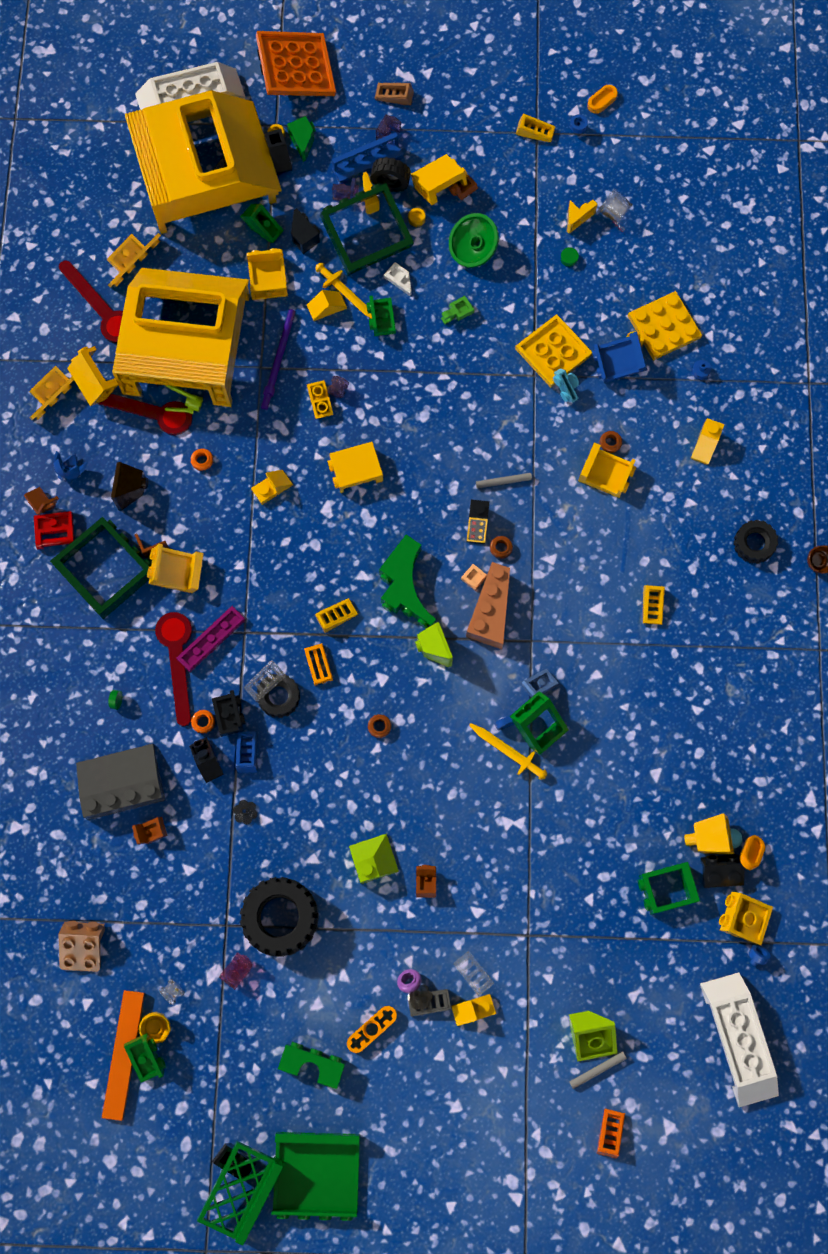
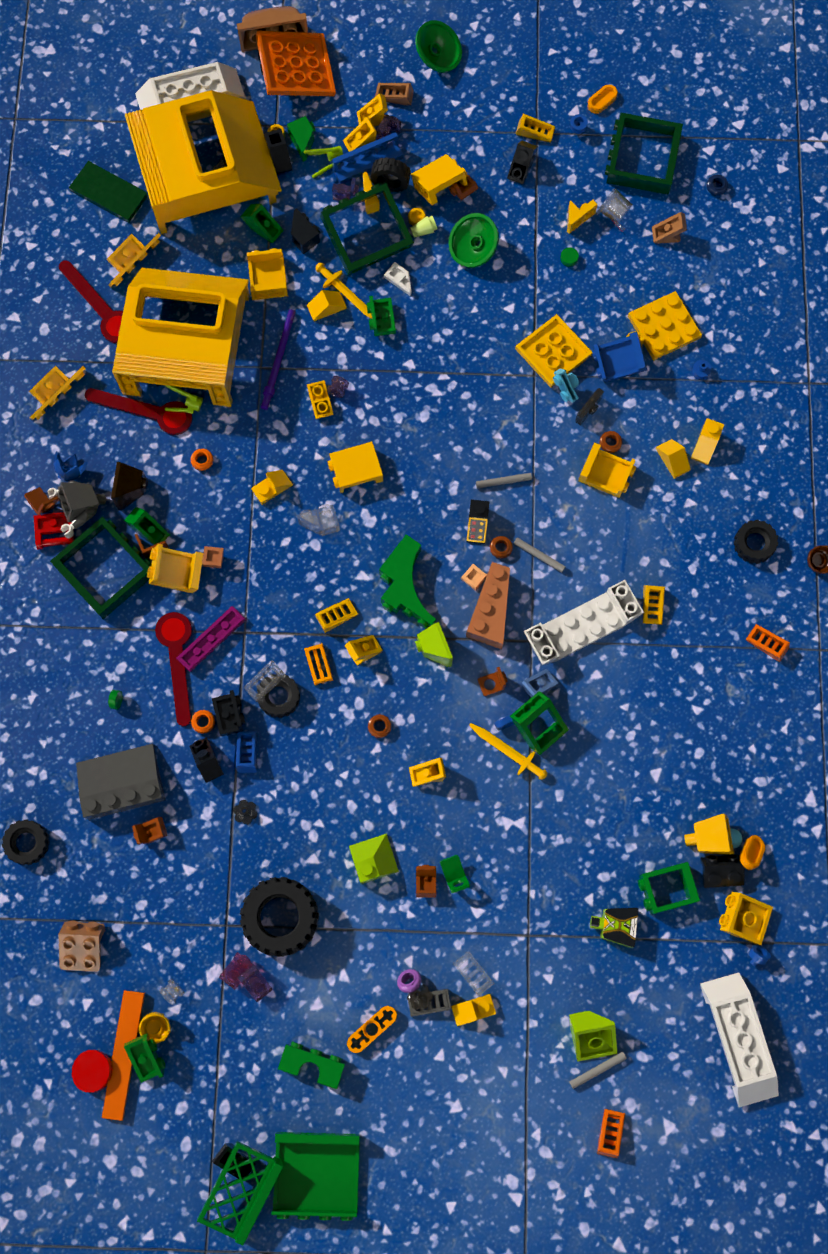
yellow panel [67,346,119,406] -> none
bright green plate [441,296,474,324] -> none
none -> black tyre [2,820,50,865]
none -> dark grey torso [48,480,106,538]
none -> dark green tile [69,161,148,223]
none -> red tile [72,1050,113,1093]
none -> green slope [124,507,170,545]
none -> nougat tile [202,546,224,568]
none -> medium nougat windscreen [237,6,308,52]
none -> clear purple bracket [237,964,272,1002]
none -> clear slope [297,504,340,536]
none -> lime plant [304,146,343,178]
none -> yellow slope [343,117,377,152]
none -> yellow slope [345,635,383,665]
none -> yellow slope [357,93,388,126]
none -> yellow slope [409,758,446,787]
none -> yellowish green cone [410,216,438,238]
none -> green dish [415,20,462,73]
none -> green bracket [440,855,470,893]
none -> dark orange bracket [478,667,508,696]
none -> black slope [507,140,538,184]
none -> light grey bar [514,537,566,573]
none -> white slope [524,580,644,665]
none -> clear smoke plate [575,388,604,426]
none -> torso [590,908,638,948]
none -> dark green window [605,113,683,195]
none -> medium nougat slope [652,212,687,244]
none -> yellow slope [655,439,691,479]
none -> dark blue piece [706,175,728,196]
none -> orange slope [746,624,790,662]

